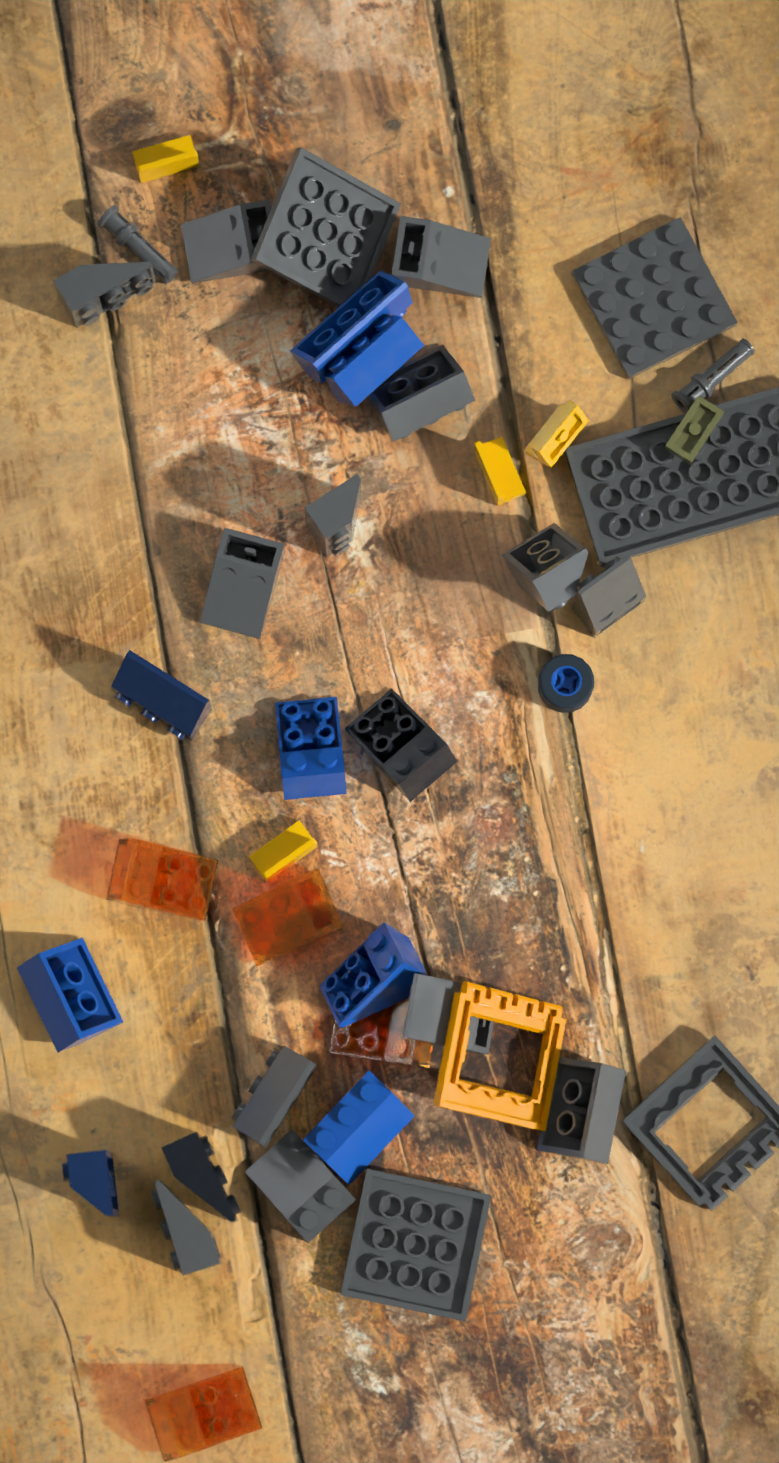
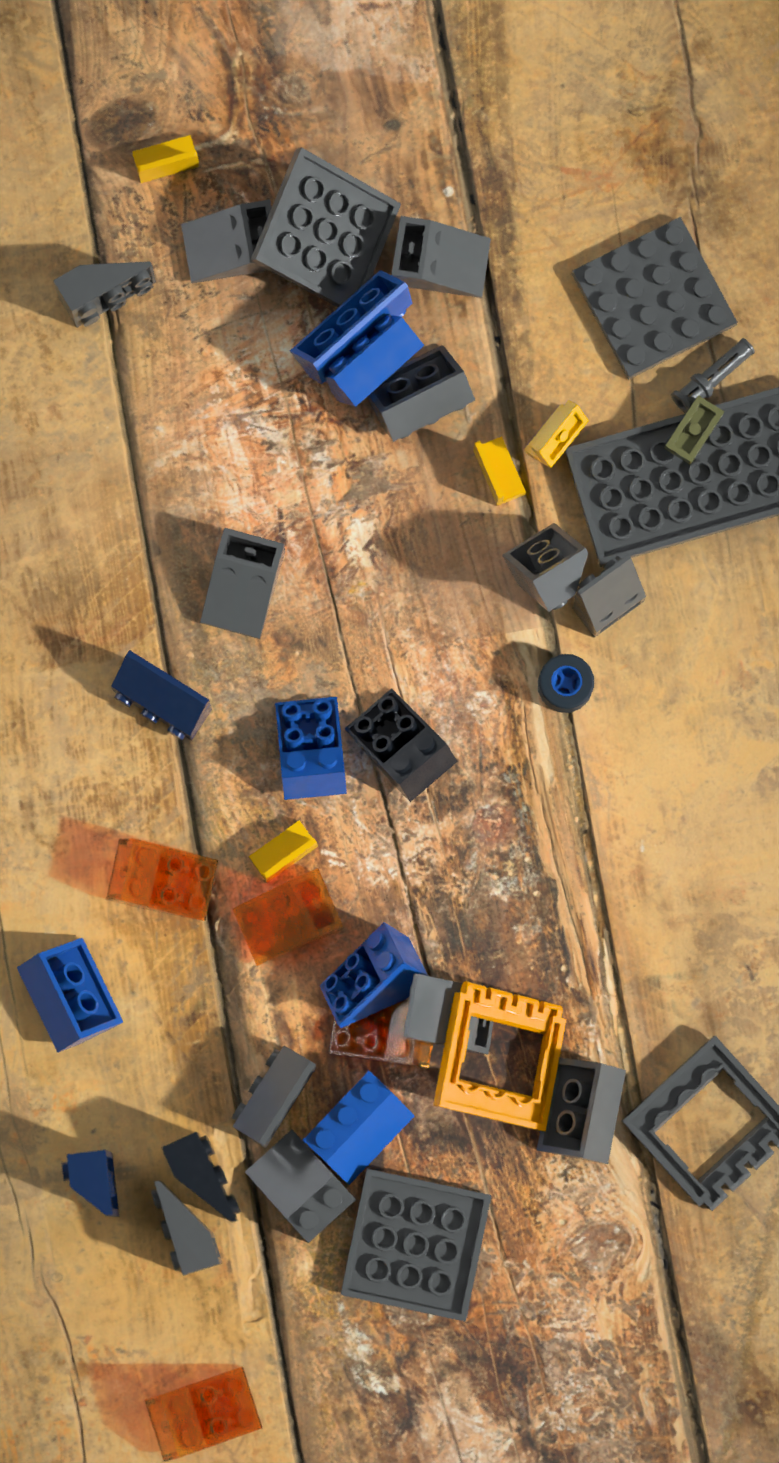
dark grey pin [97,205,179,285] -> none
dark grey slope [305,474,361,558] -> none

